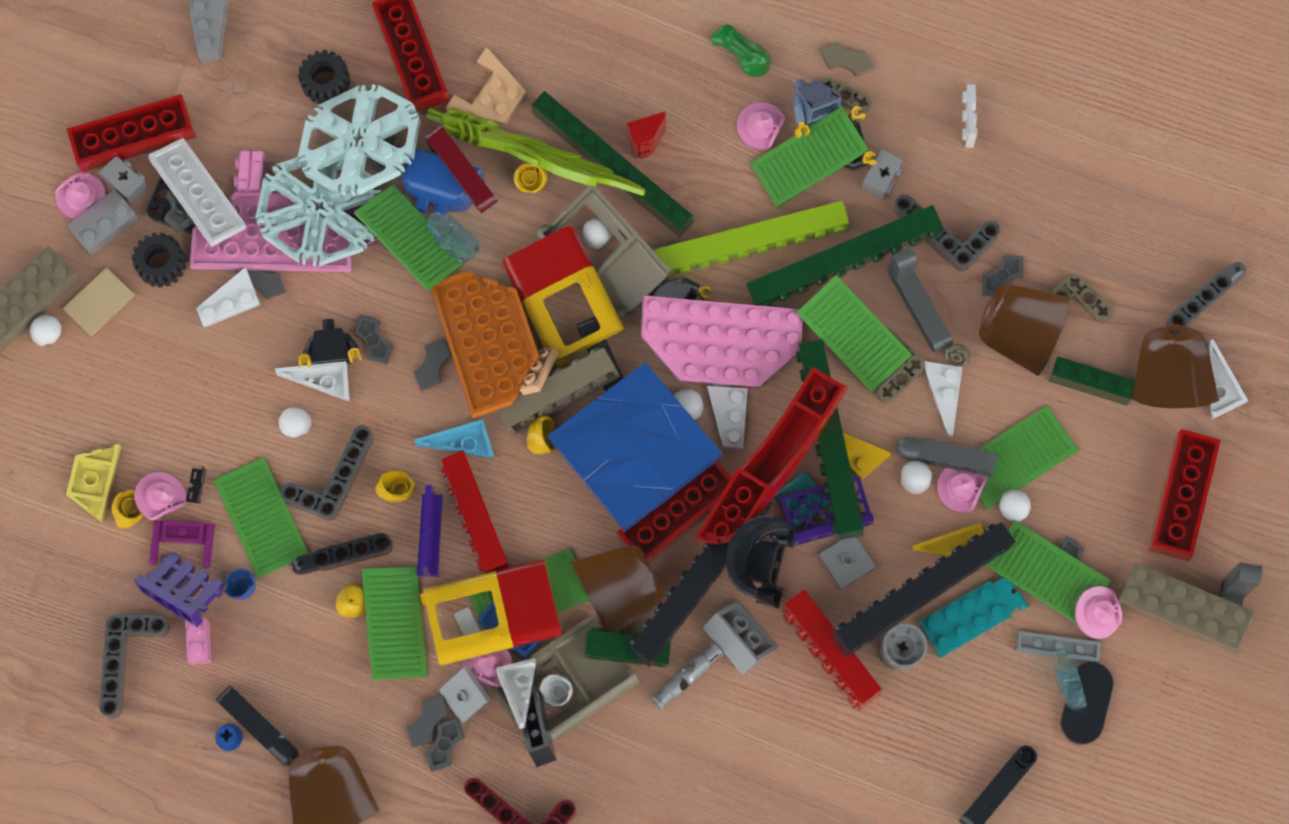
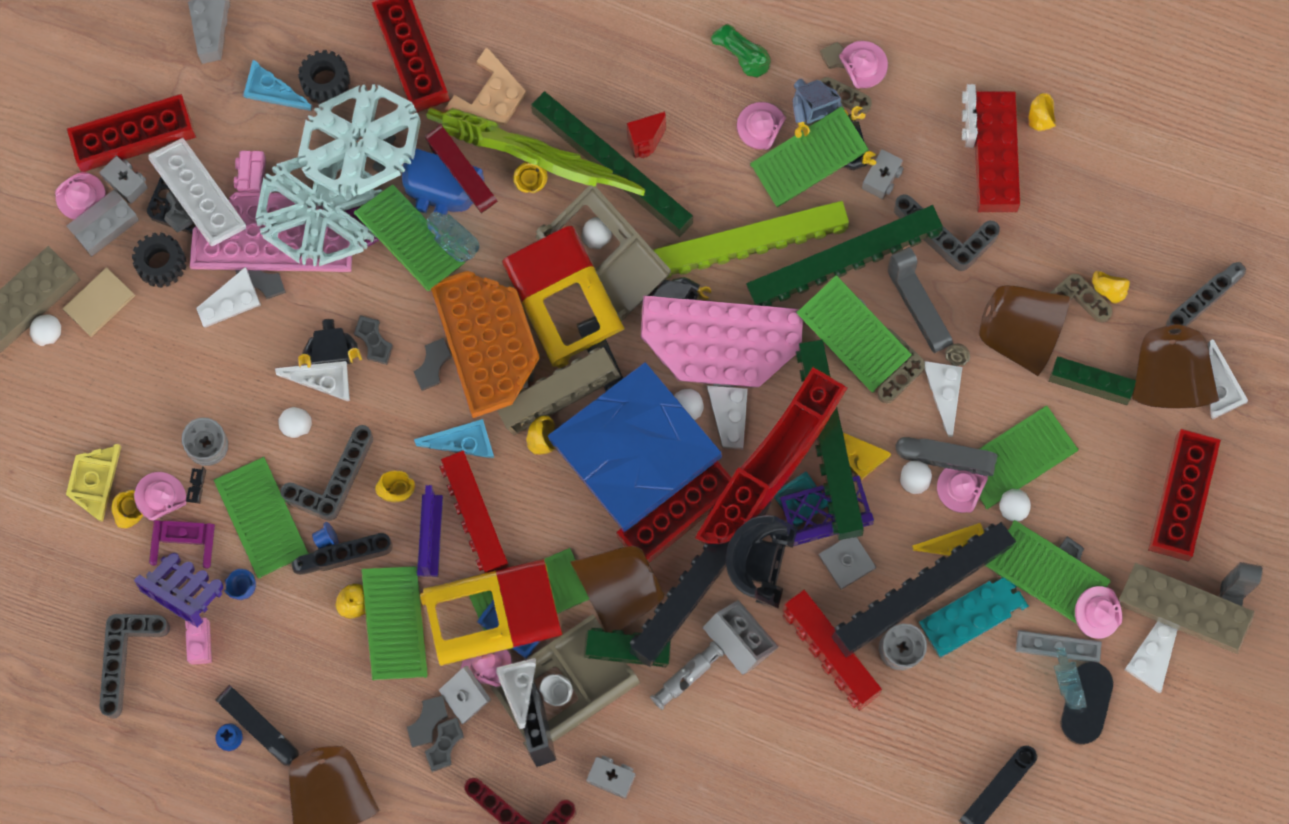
white sticker [454,607,480,636] -> none
light nougat tile [520,348,559,395] -> none
dark grey tile [982,256,1023,296] -> none
none -> light grey wheel [182,418,228,466]
none -> medium azure wing [243,60,313,111]
none -> blue piece [312,522,339,549]
none -> light grey brick [586,756,636,799]
none -> bright pink hat [839,41,888,88]
none -> red brick [974,91,1020,213]
none -> yellow hair [1028,93,1056,131]
none -> yellow hair [1092,271,1130,304]
none -> white wing [1125,621,1177,694]

